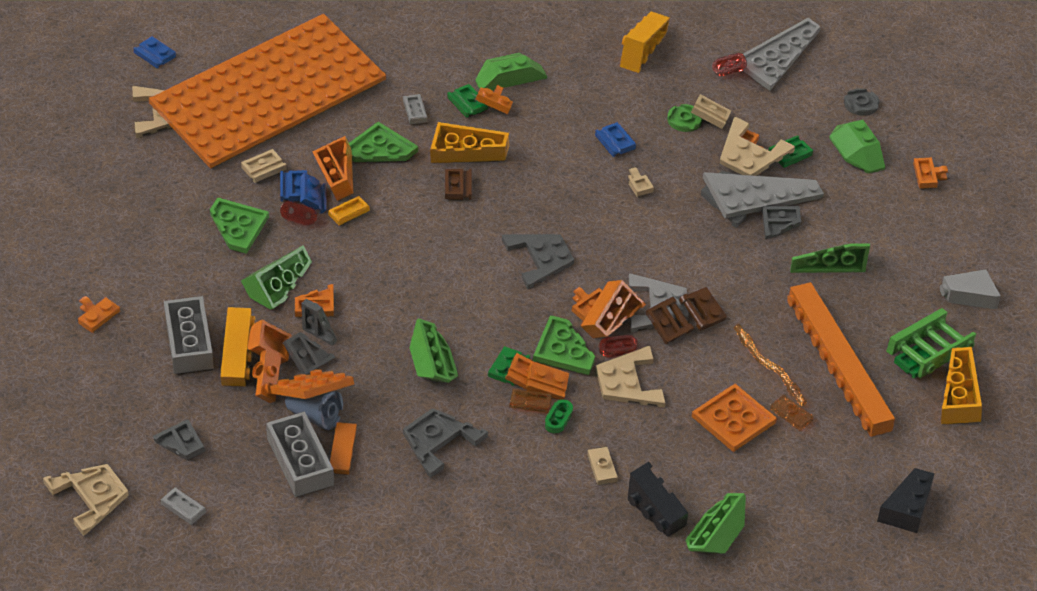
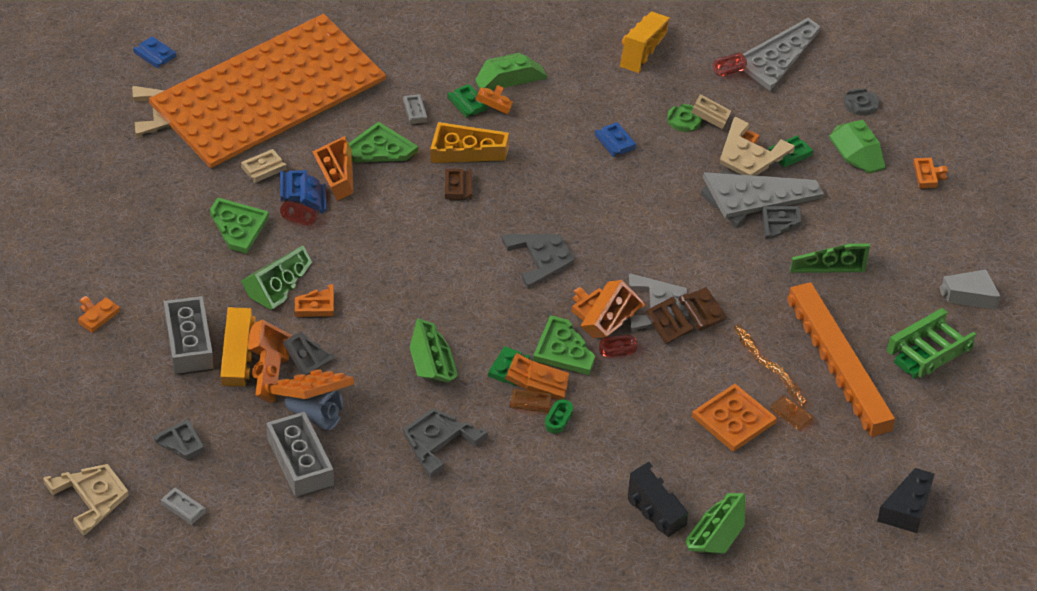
dark grey wing [302,299,337,346] -> none
light orange plate [328,196,370,225] -> none
orange tile [330,422,357,475] -> none
tan plate [587,447,618,485] -> none
tan wing [596,346,665,407] -> none
tan plate [628,167,654,197] -> none
light orange wedge [941,347,982,424] -> none

